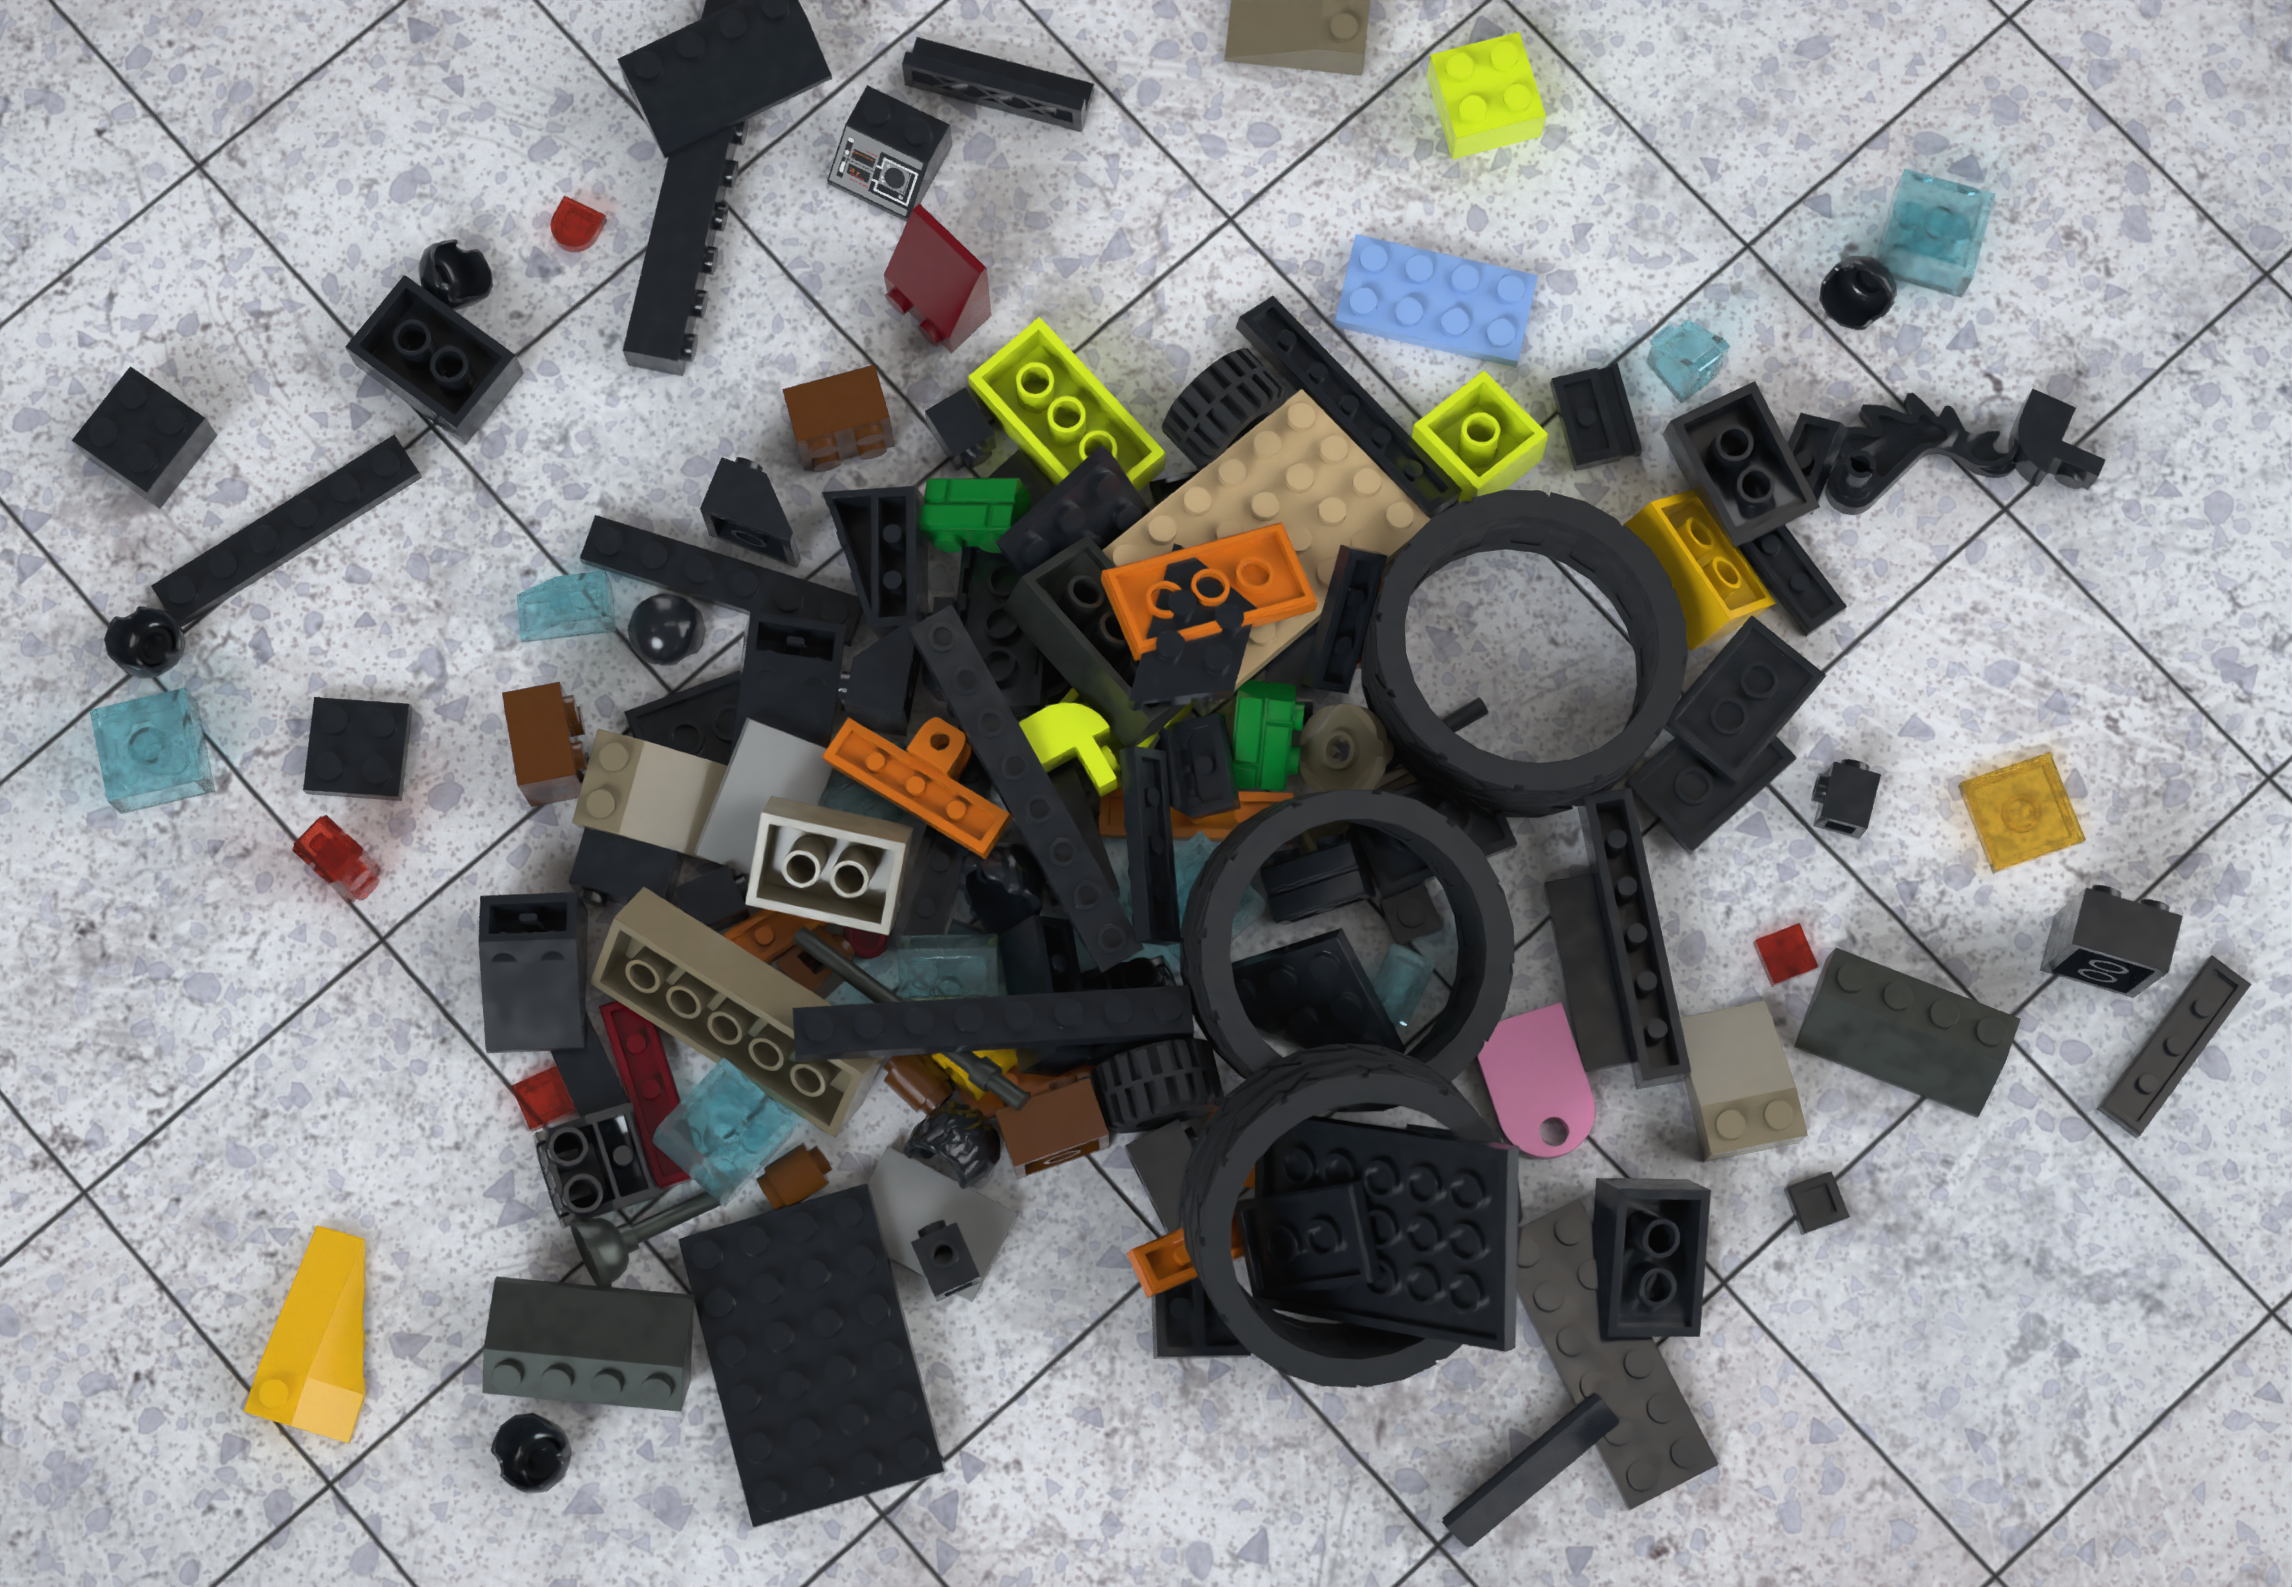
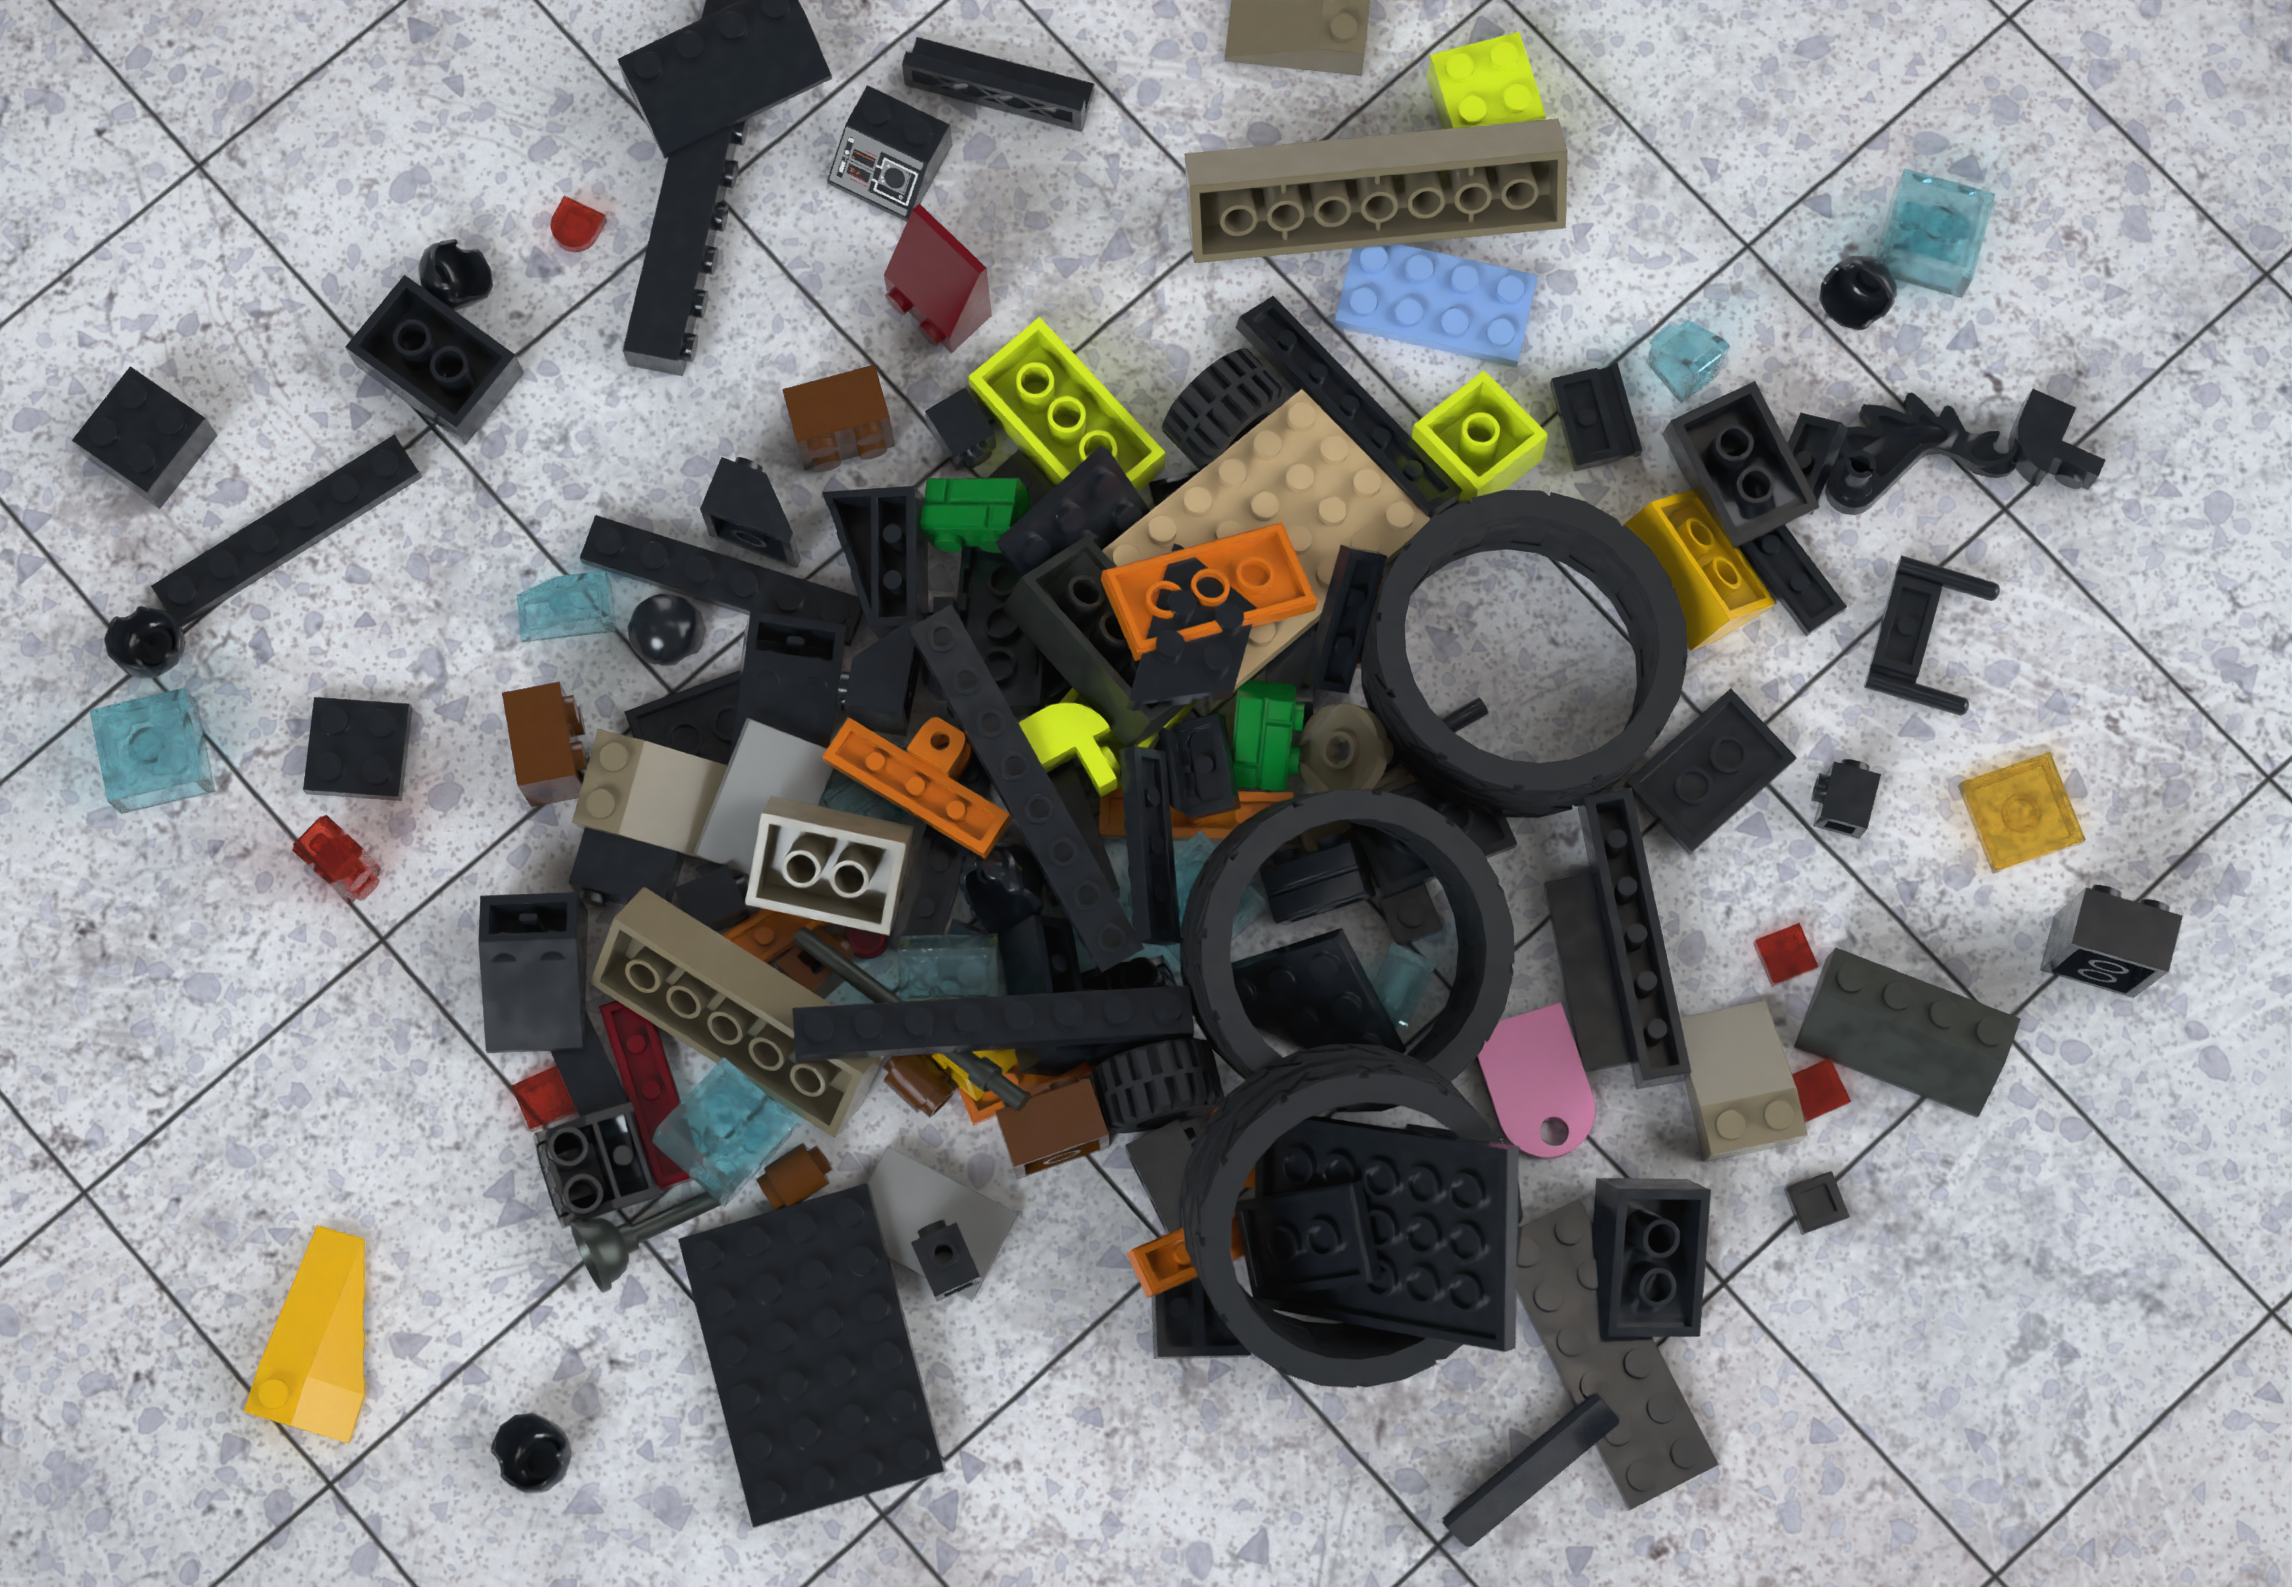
pearl dark grey slope [482,1276,694,1412] -> none
black hair [903,1101,1001,1189] -> none
black tile [1663,615,1827,785] -> none
black tile [2096,955,2251,1138] -> none
none -> dark tan brick [1184,118,1568,263]
none -> clear red tile [1792,1058,1851,1123]
none -> black plate [1864,555,2000,716]

